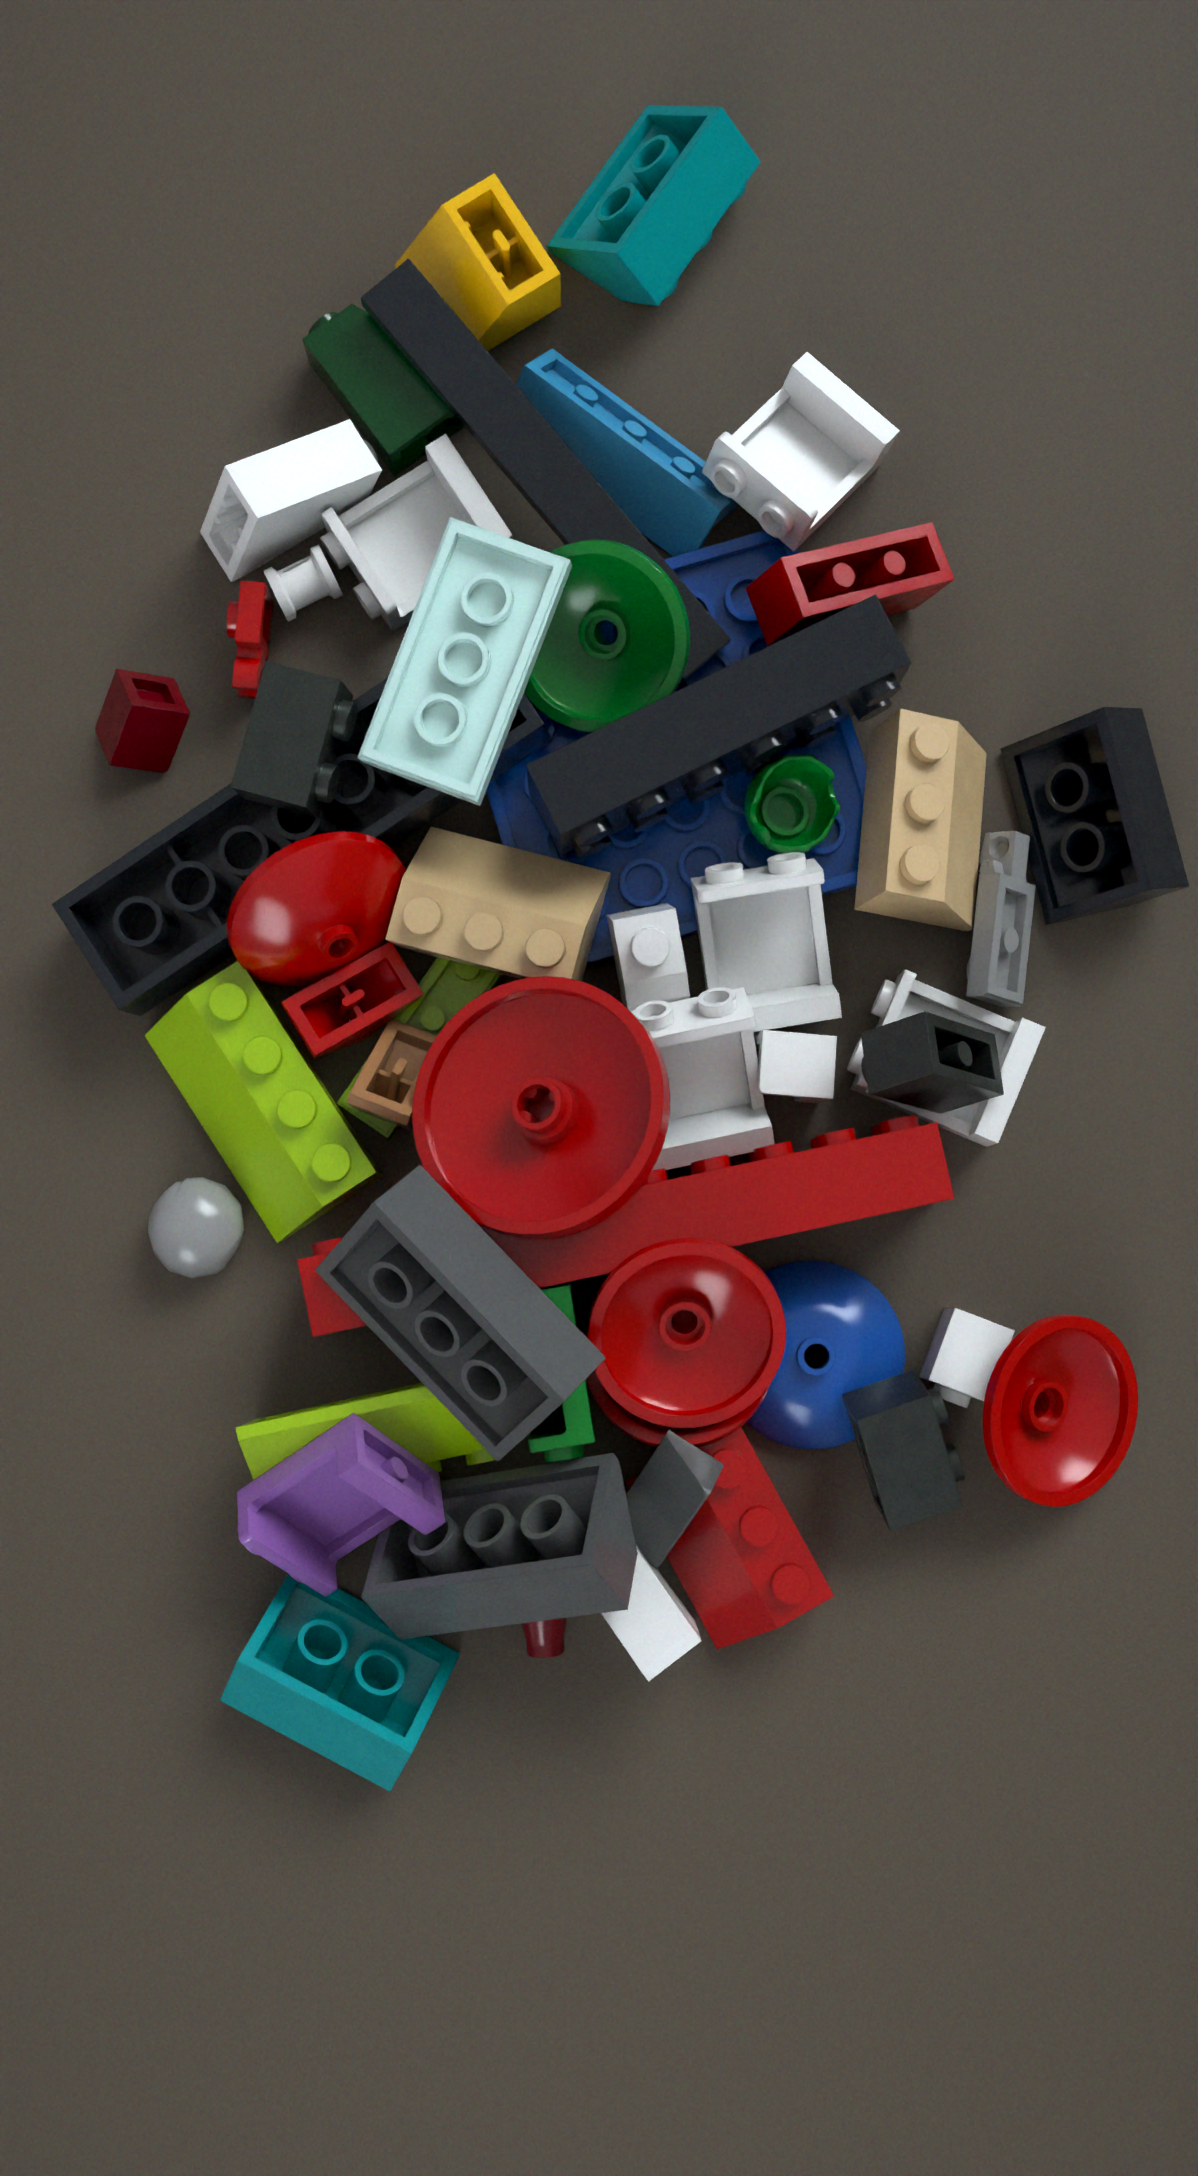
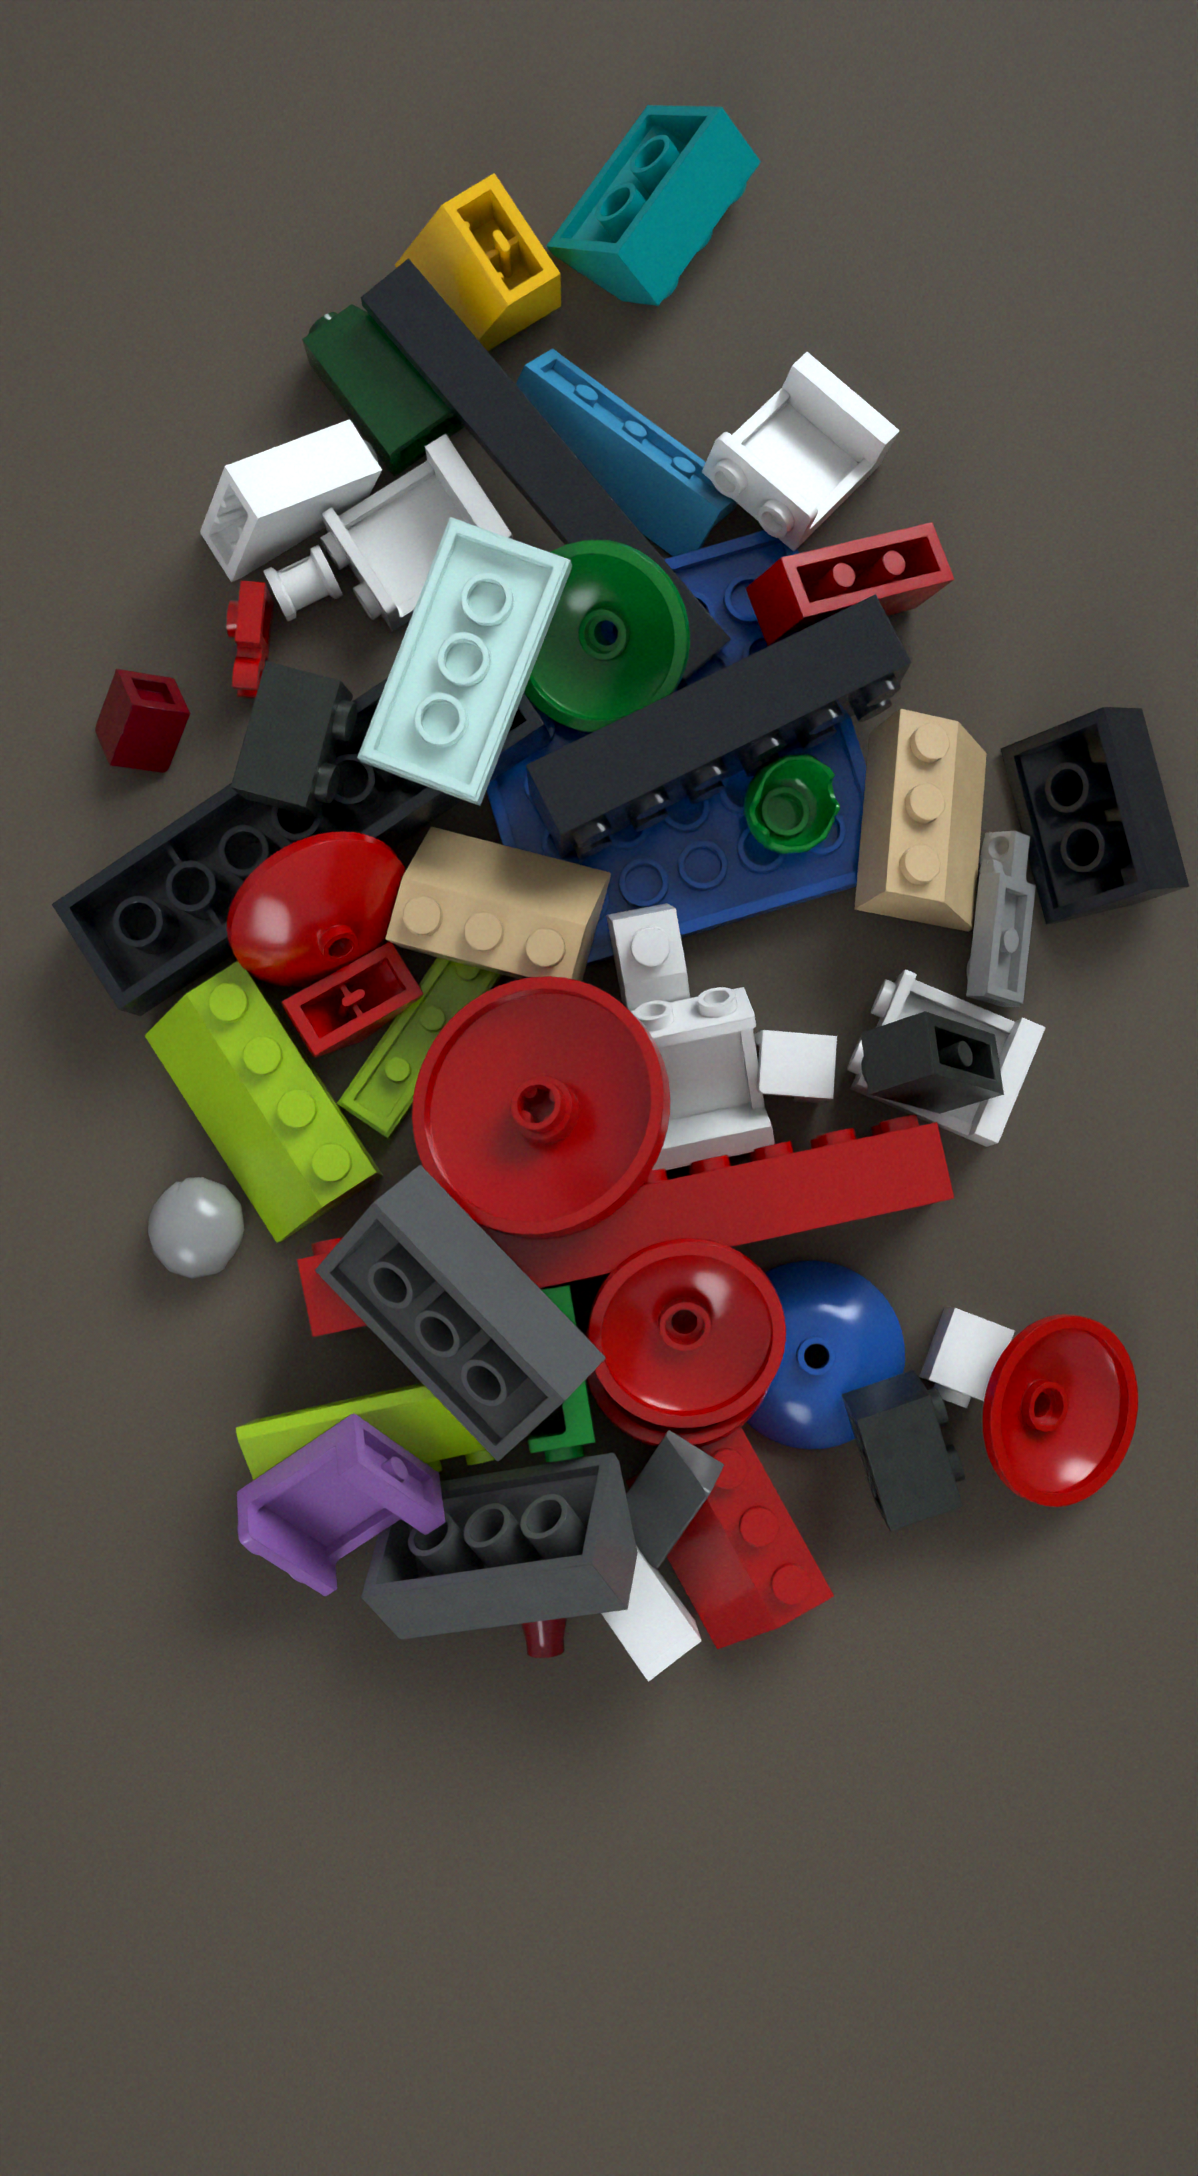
teal slope [220,1574,460,1792] -> none
medium nougat slope [347,1018,437,1131] -> none
white panel [691,852,842,1032] -> none

